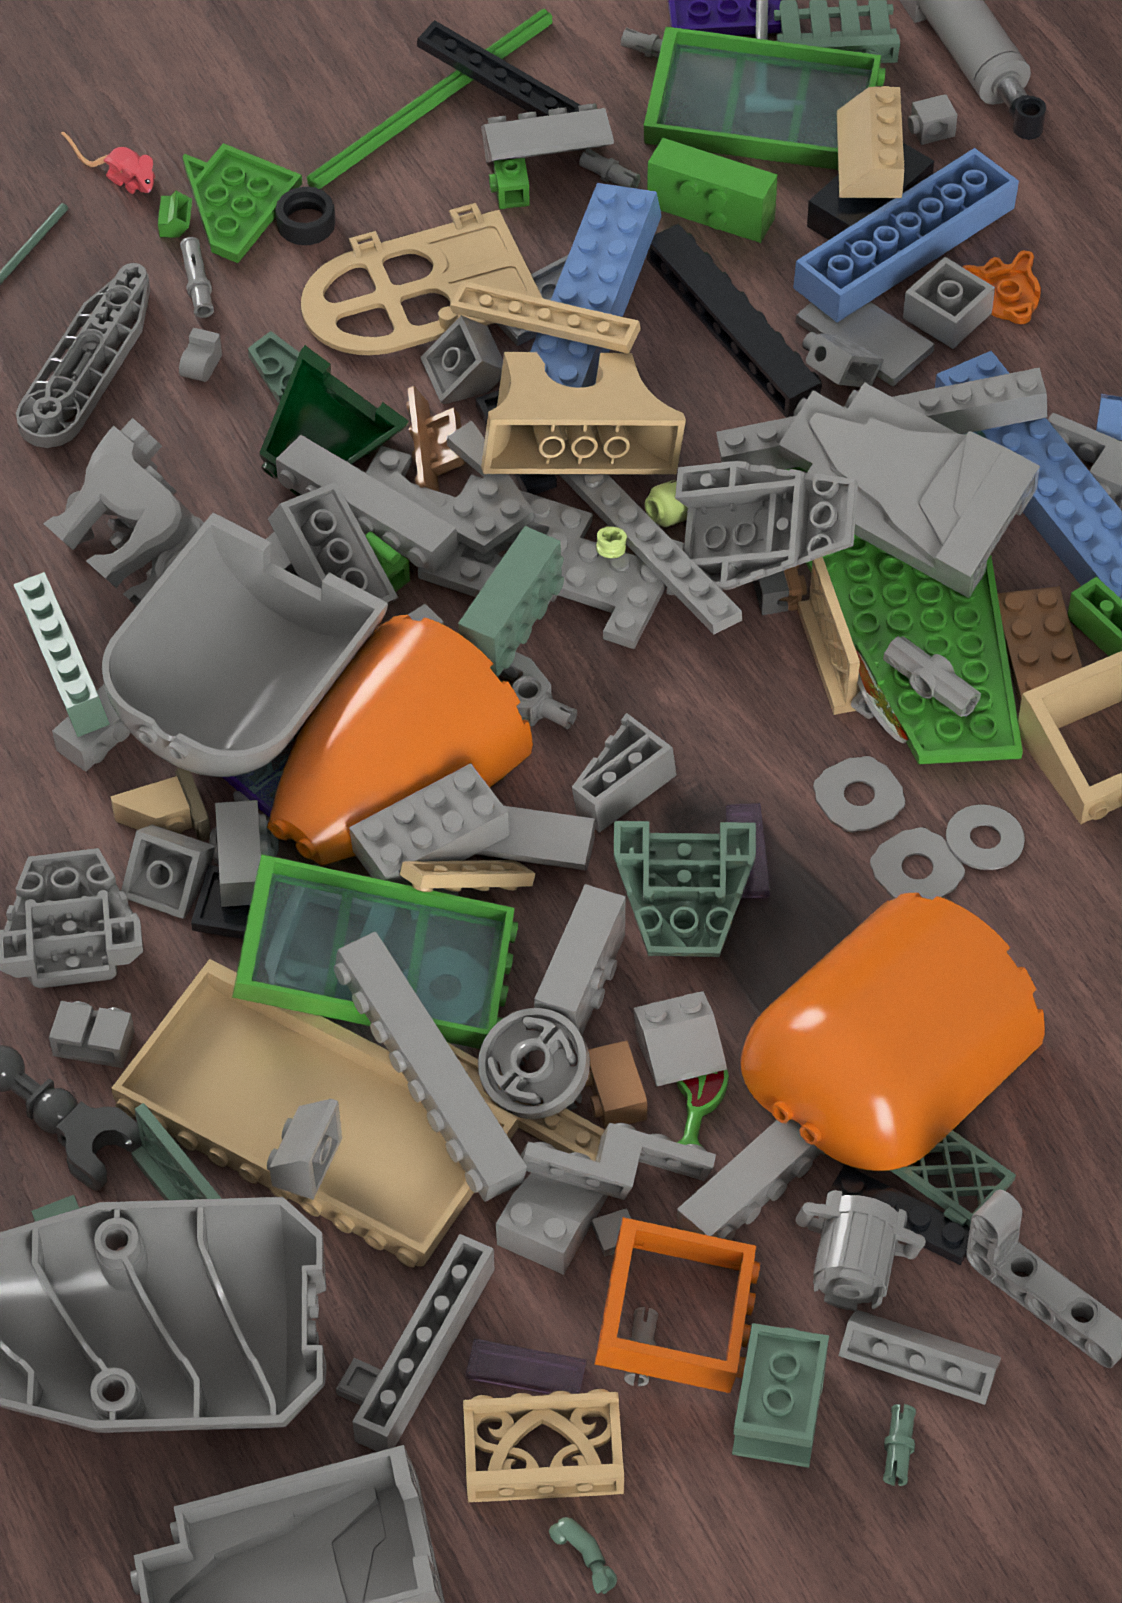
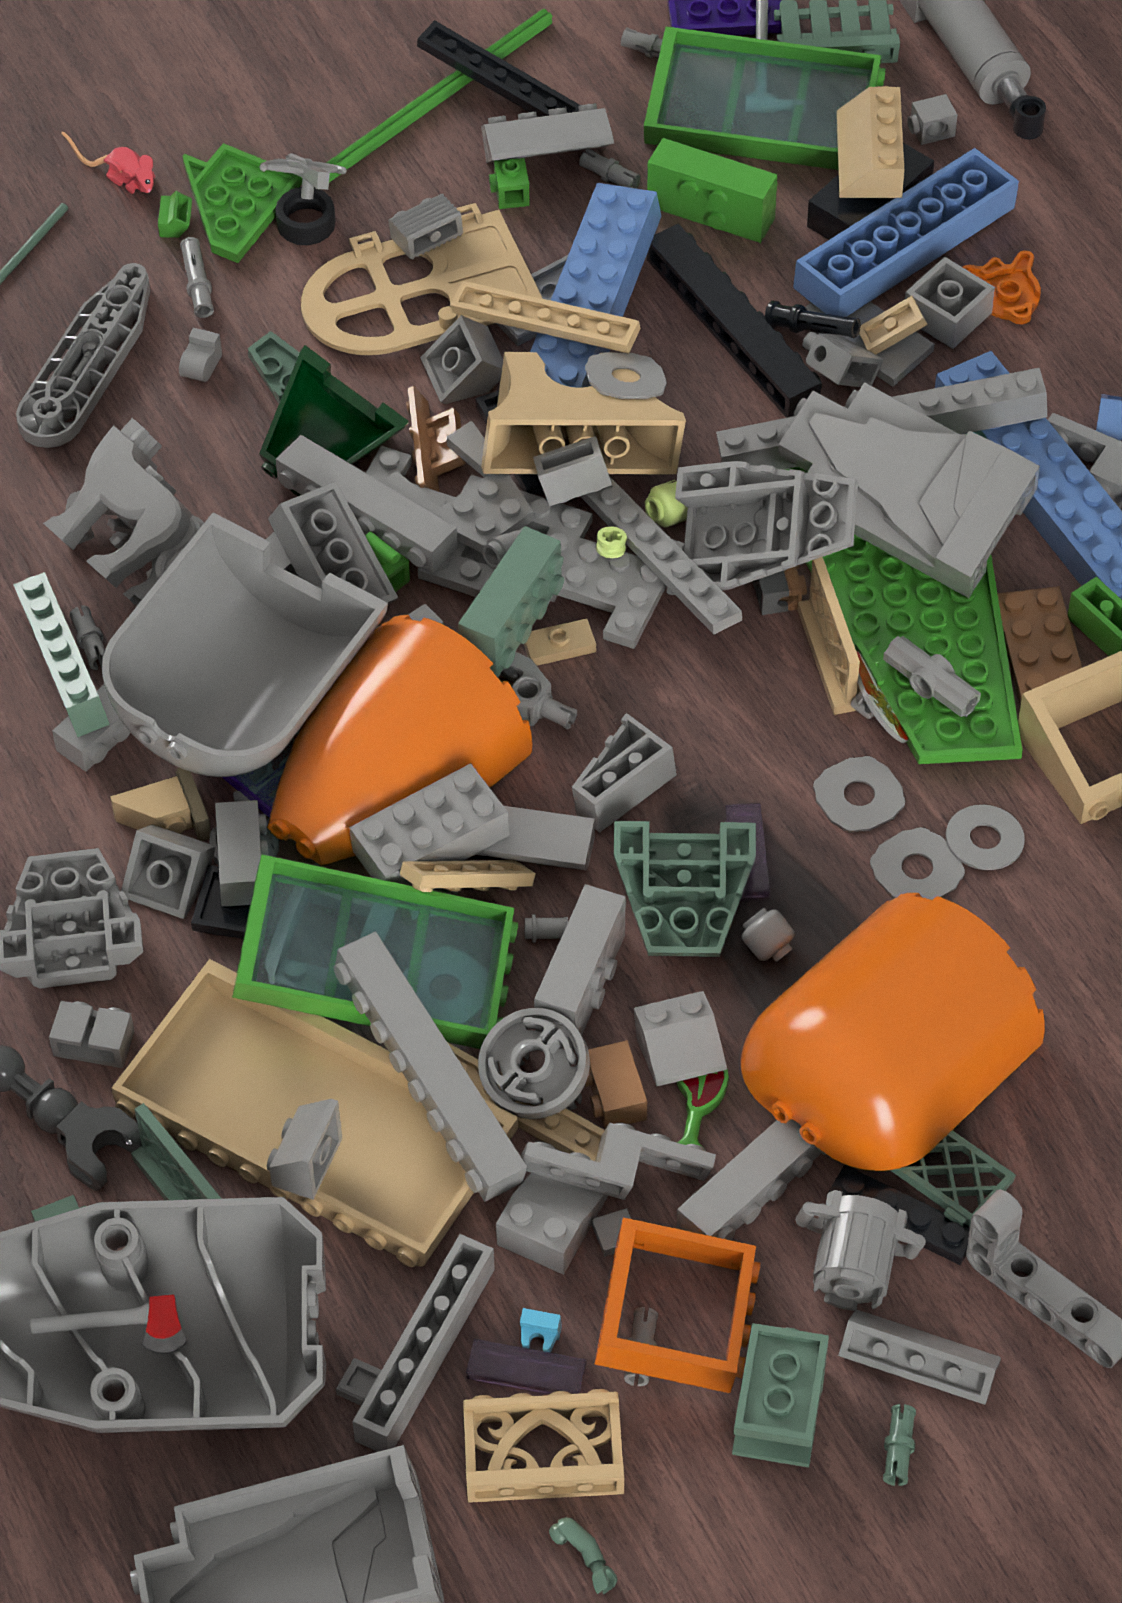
none -> piece [31,1294,187,1354]
none -> light grey pin [69,605,105,670]
none -> light grey piece [259,153,347,199]
none -> light grey brick [388,193,463,260]
none -> light grey cone [483,528,523,569]
none -> medium azure tile [520,1308,562,1354]
none -> tan plate [524,618,596,666]
none -> light grey pin [524,914,568,943]
none -> light grey piece [533,436,612,506]
none -> light grey piece [585,352,667,399]
none -> light grey head [742,908,795,962]
none -> black pin [765,300,861,338]
none -> tan plate [859,296,928,355]

